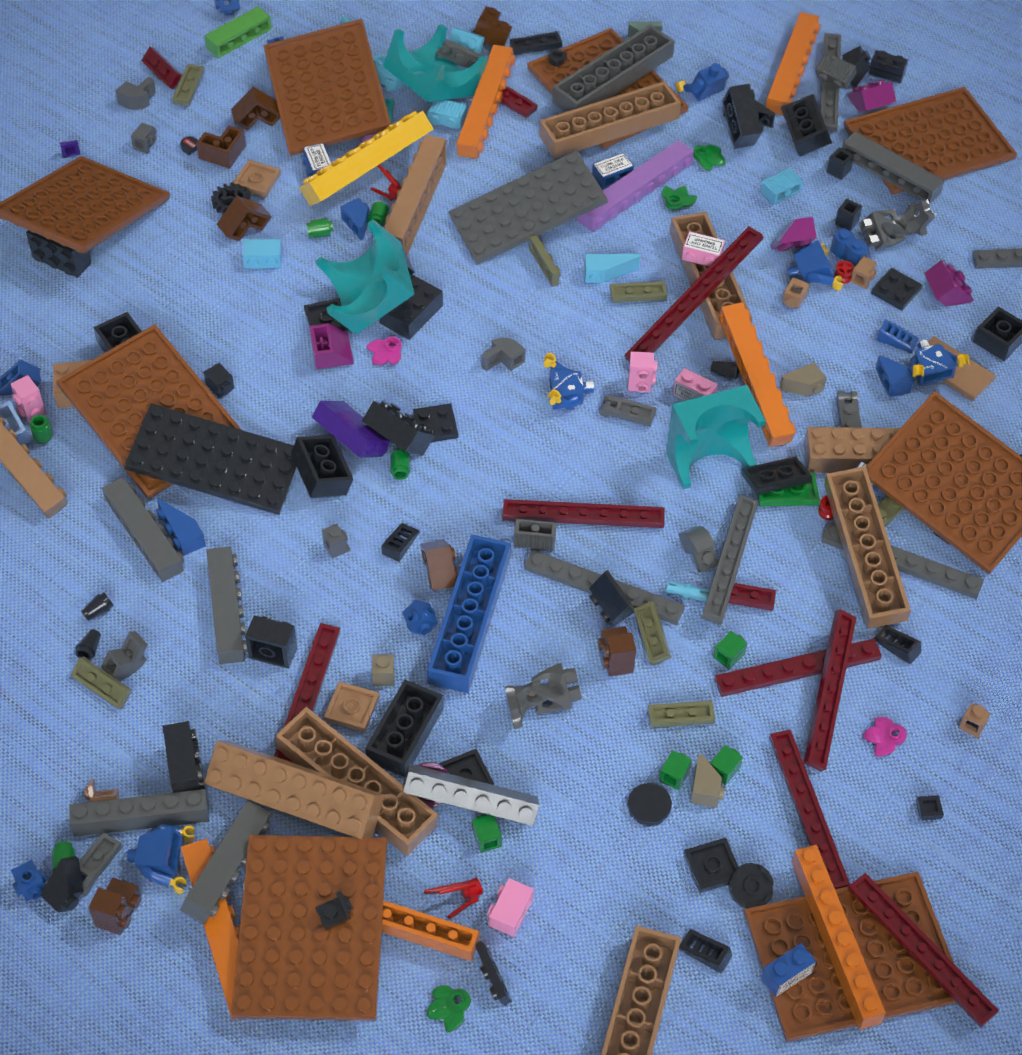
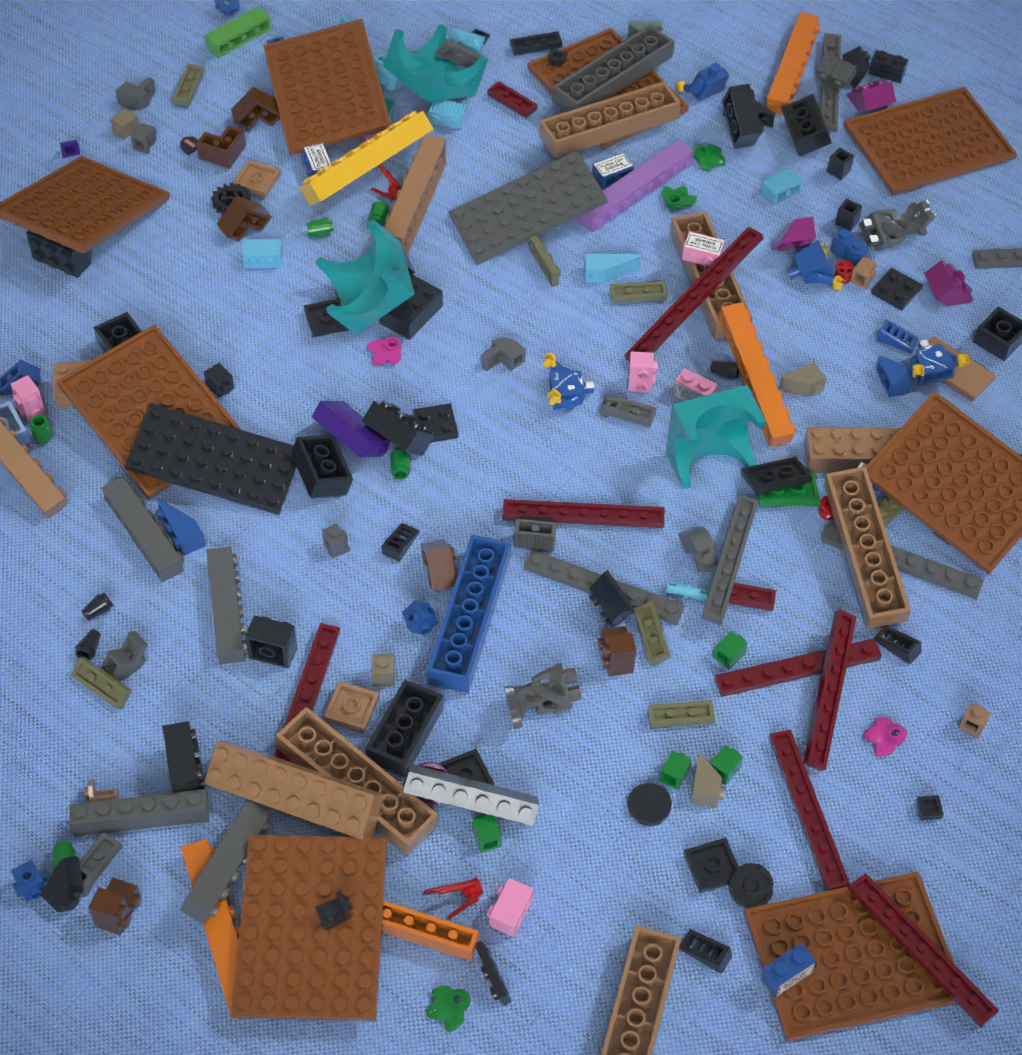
blue torso [127,824,195,894] -> none
dark red plate [141,46,182,89] -> none
magenta slope [309,323,354,369] -> none
blue slope [340,197,370,240] -> none
orange brick [456,45,516,159] -> none
reddish brown brick [473,6,513,46] -> none
medium nougat brick [782,277,810,308] -> none
orange brick [791,845,886,1030] -> none
dark grey plate [837,391,862,428] -> none
dark grey brick [842,131,944,205] -> none
none -> dark tan brick [110,108,139,140]

